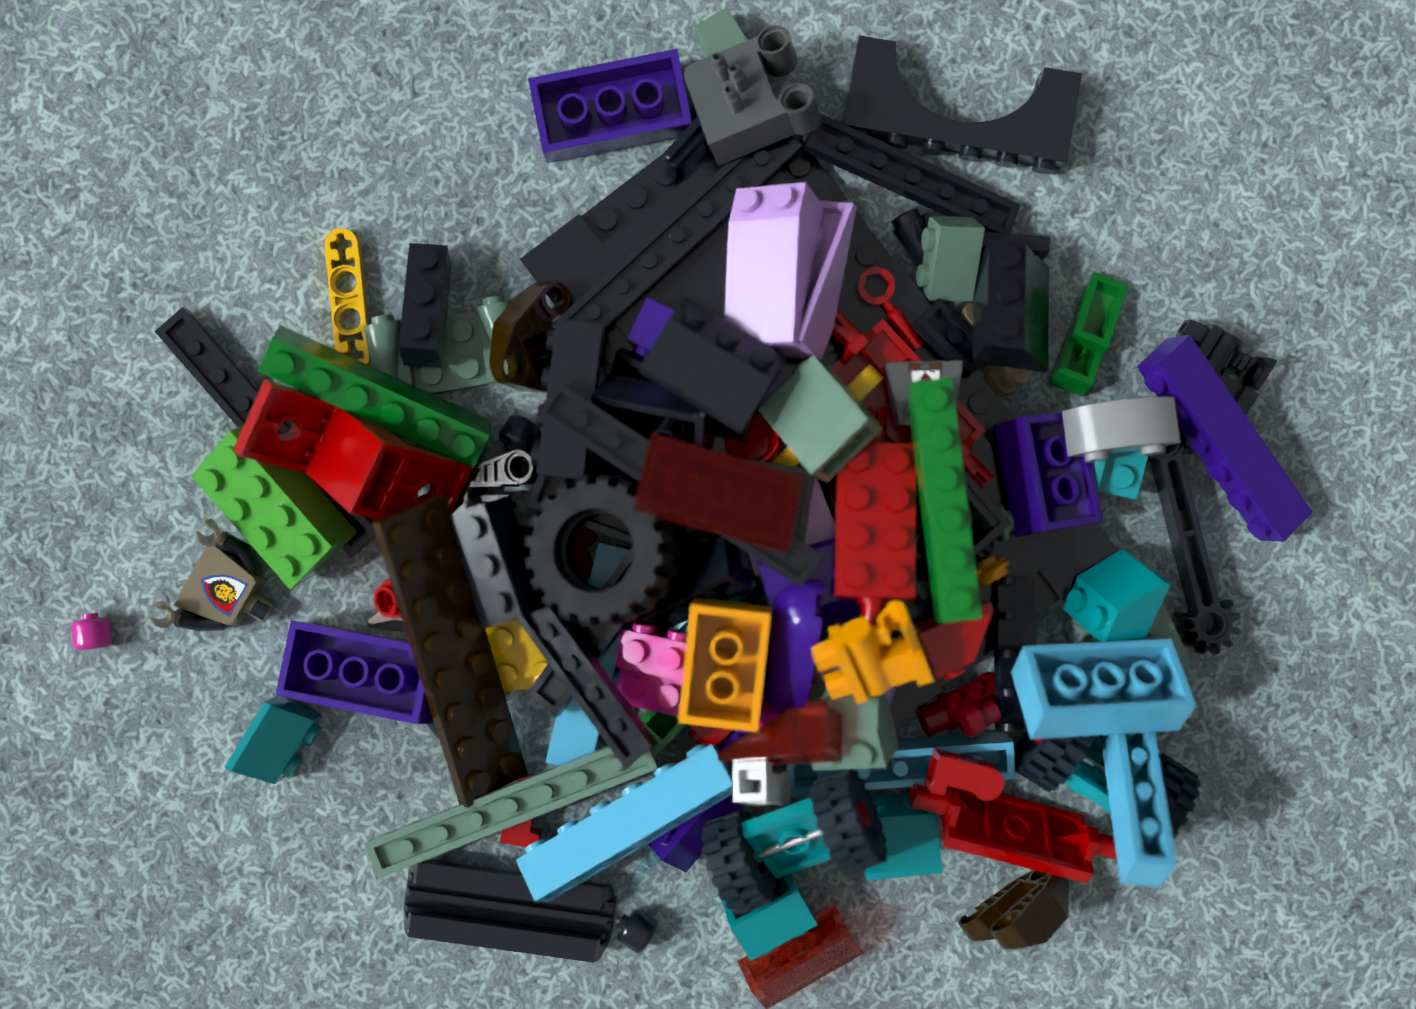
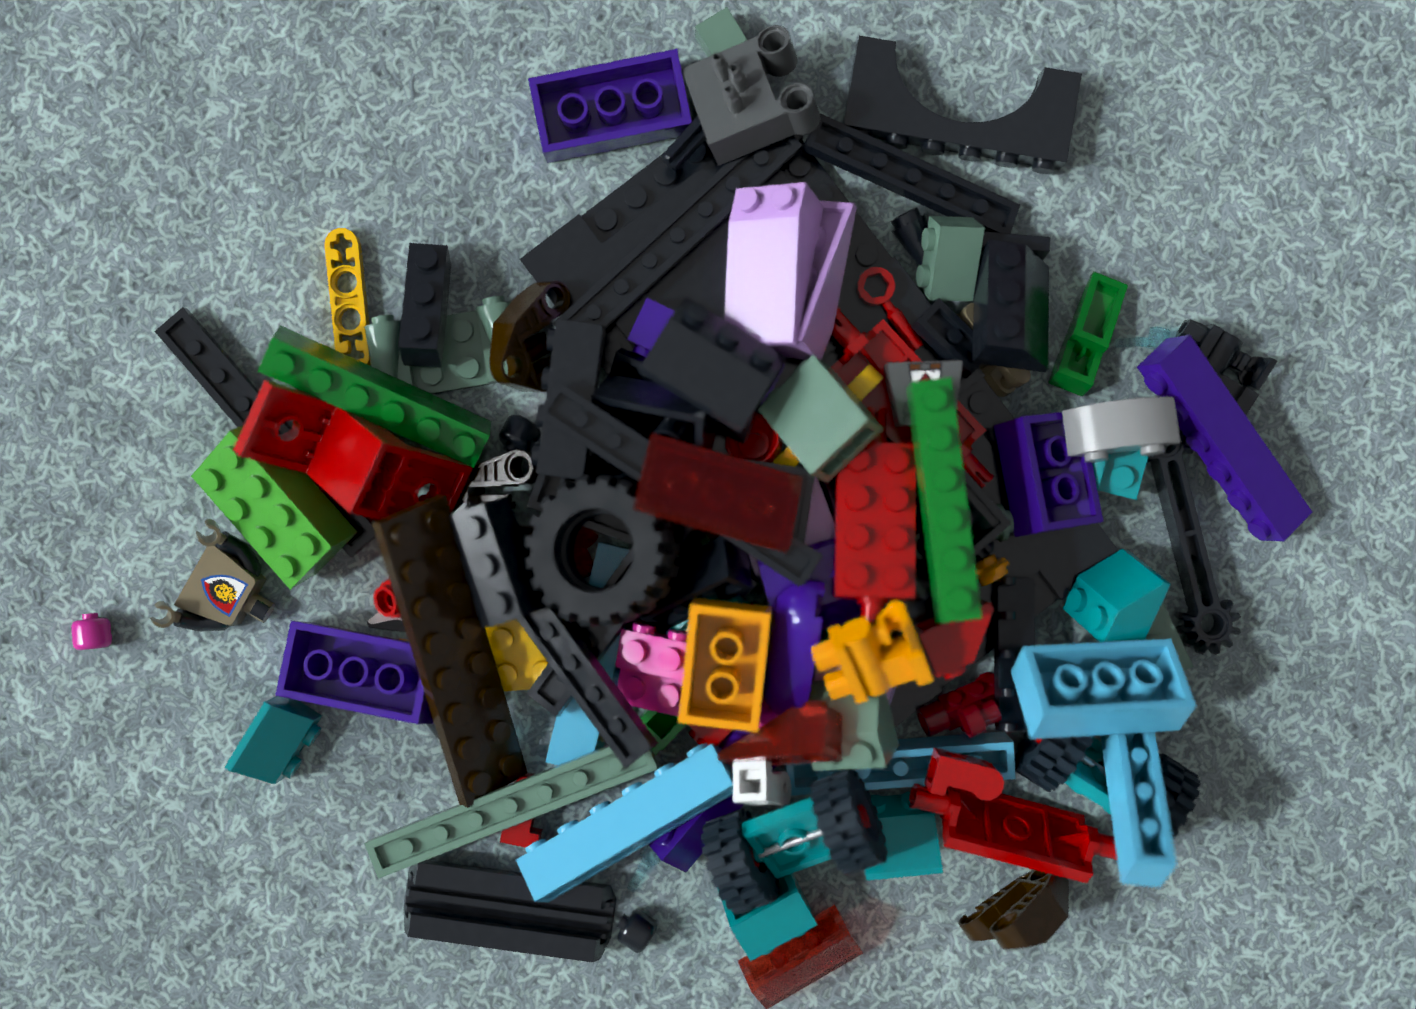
none -> clear light blue hand [1115,327,1170,350]

